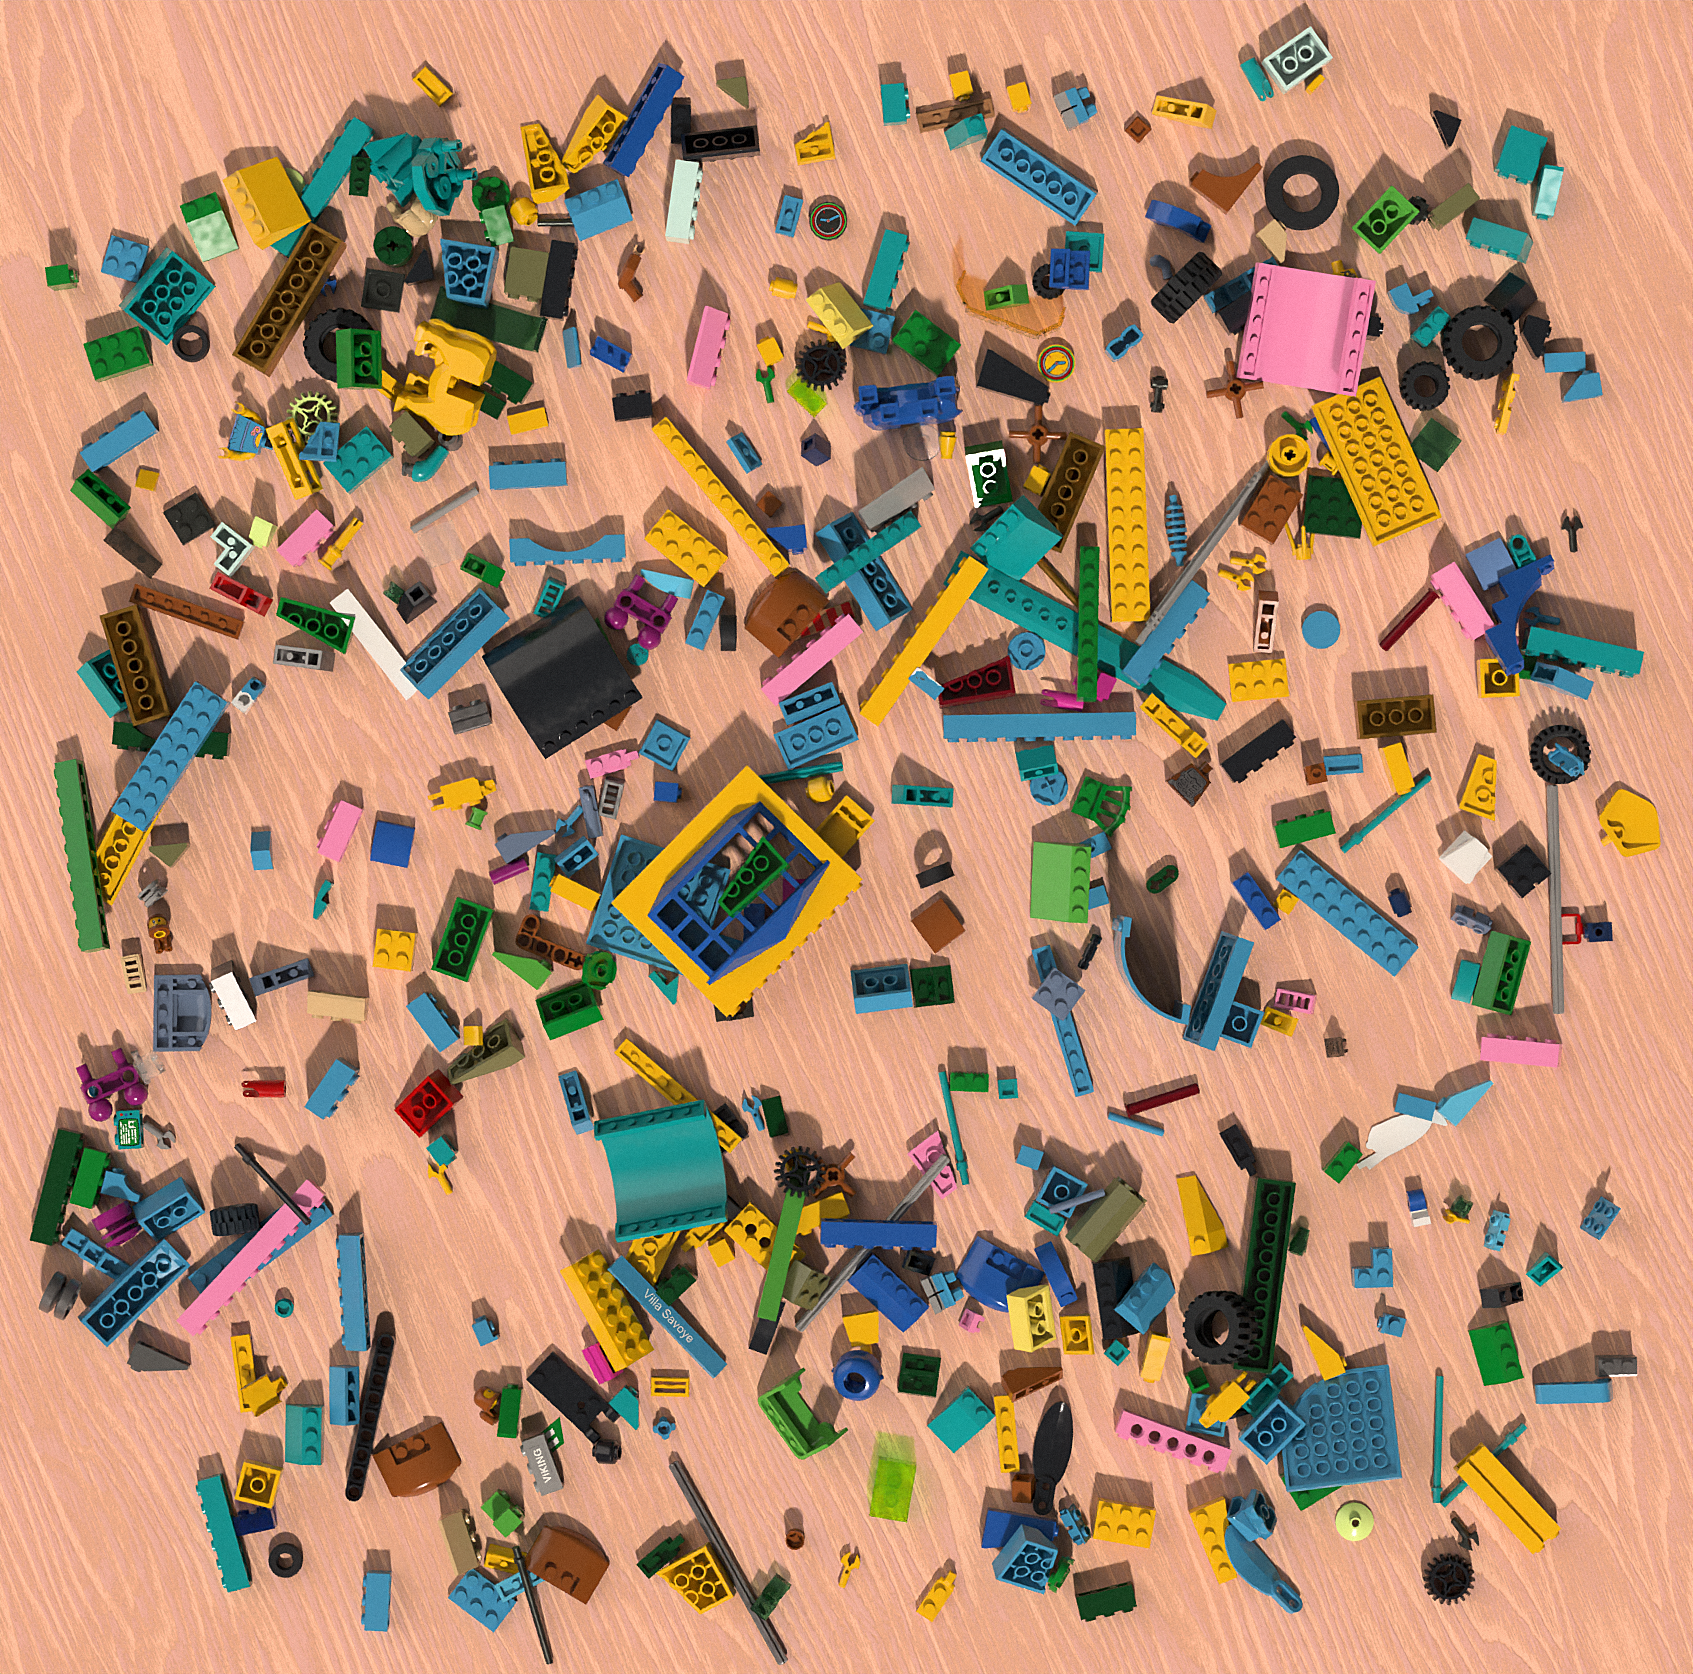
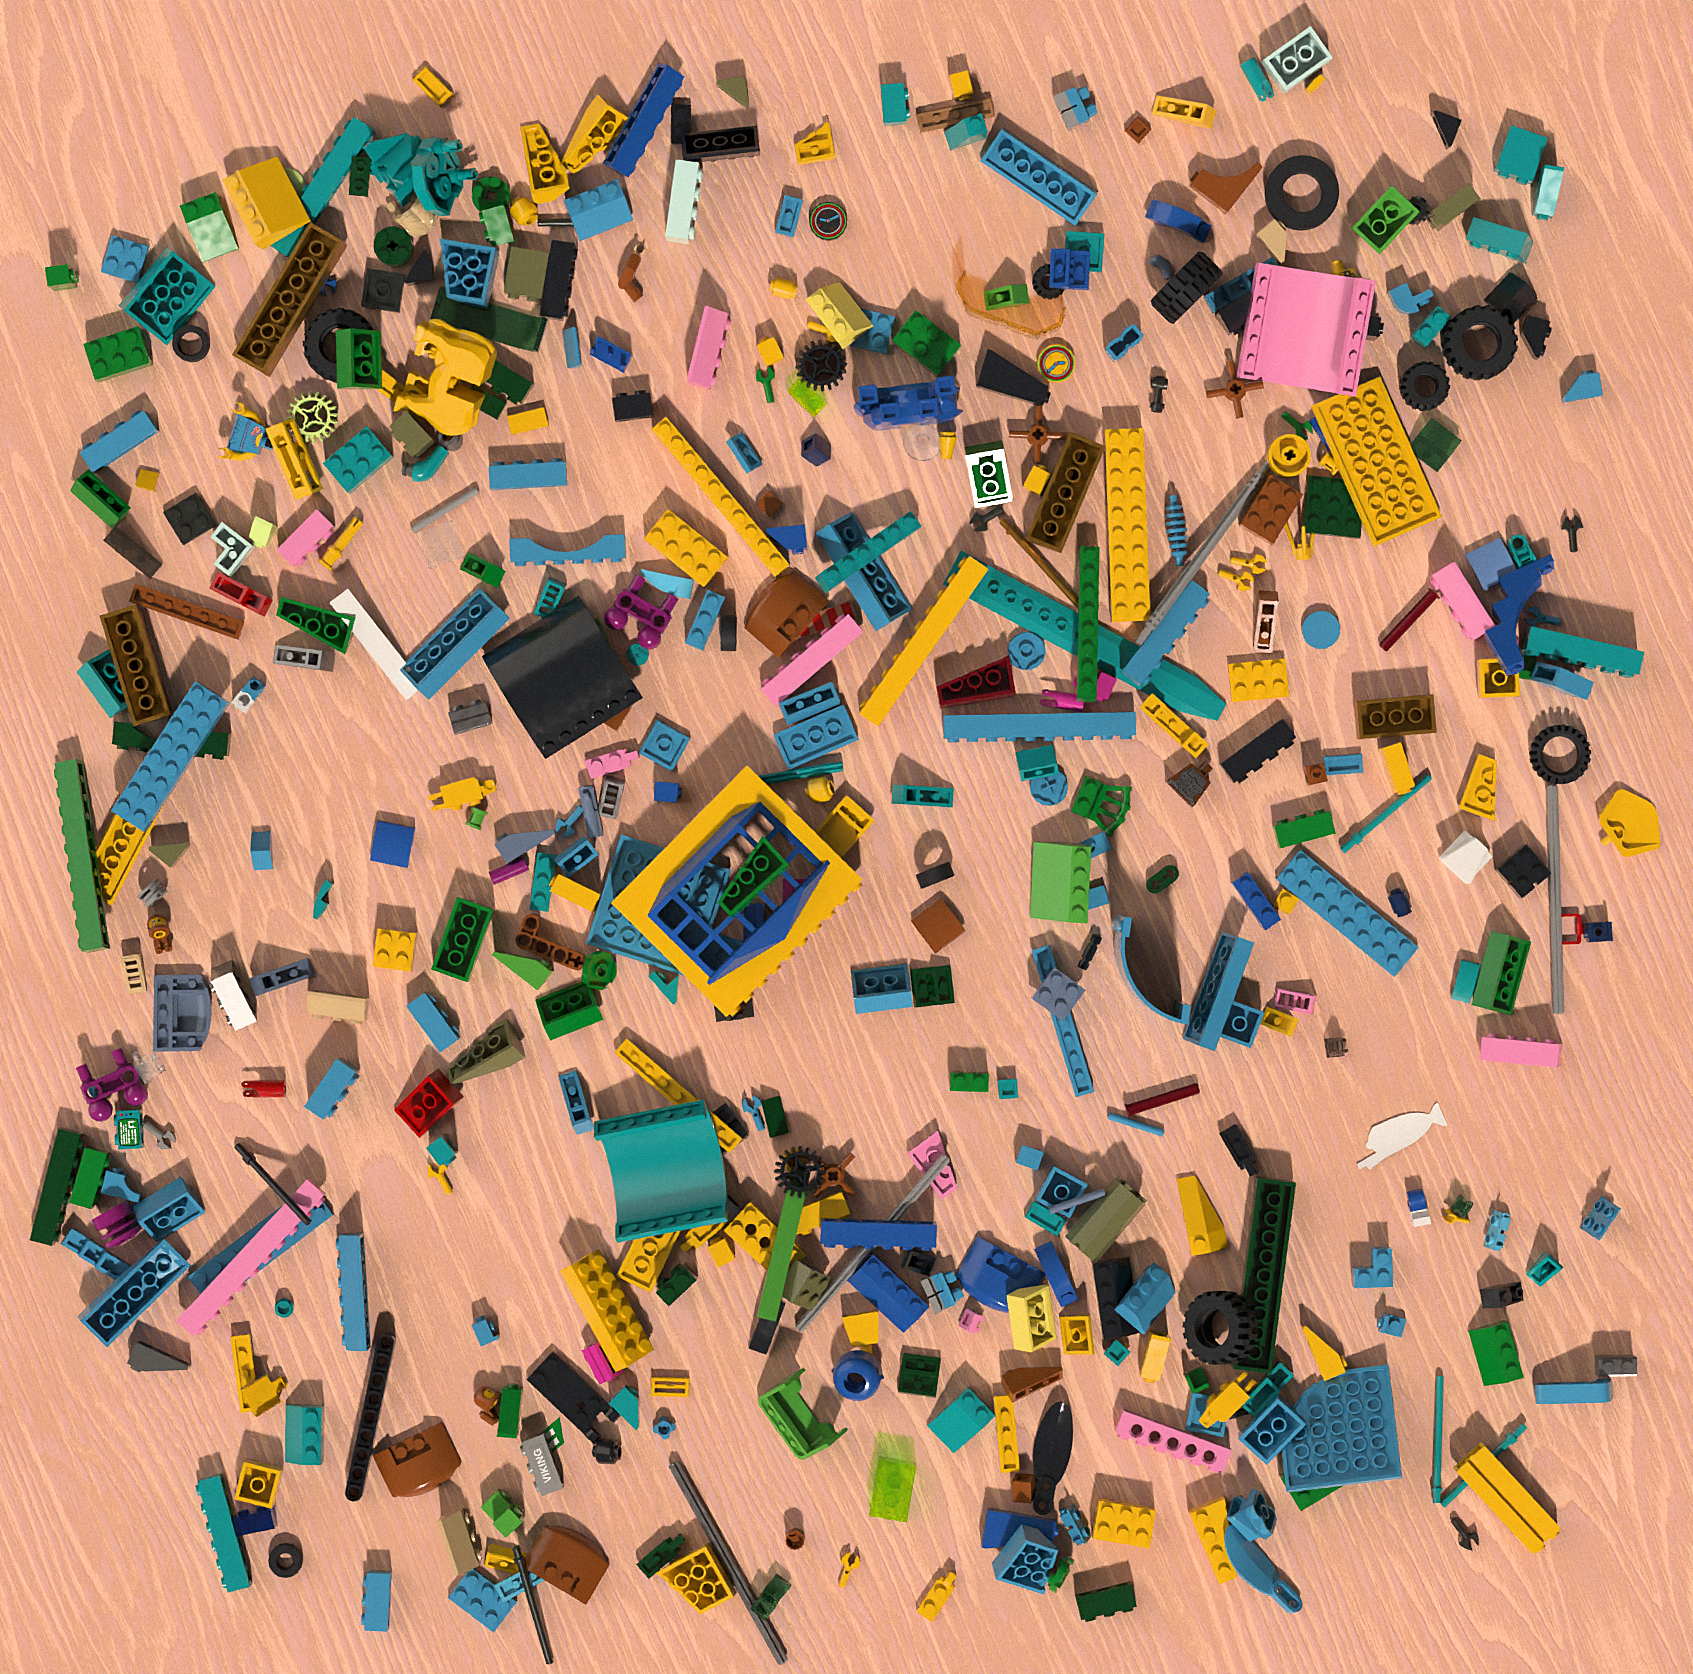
flat silver wheel [38,1271,82,1321] -> none
black wheel [209,1203,261,1236] -> none
dark azure wing [299,422,340,462] -> none
bright pink brick [317,800,364,862] -> none
dark azure brick [329,1365,360,1426] -> none
clear green wheel [383,581,405,605] -> none
black slope [396,581,437,624] -> none
yellow tile [463,1026,483,1045] -> none
dark azure tile [607,1255,727,1378] -> none
light grey slope [858,467,935,534] -> none
teal brick [863,229,910,311] -> none
dark azure sticker [908,667,944,700] -> none
teal bar [938,1071,970,1185] -> none
teal slope [970,495,1063,581] -> none
yellow brick [1006,81,1032,113] -> none
clear green cone [1288,1227,1310,1257] -> none
green brick [1322,1141,1363,1184] -> none
yellowish green dish [1335,1502,1374,1541] -> none
dark azure tile [1394,1093,1436,1121] -> none
black gear [1423,1553,1475,1605] -> none
medium azure slope [1436,1080,1494,1126] -> none
sand blue hinge [1451,905,1493,935] -> none
yellow wing [1494,373,1520,435] -> none
dark azure slope [1544,352,1586,373] -> none
dark azure hinge [1548,742,1585,777] -> none

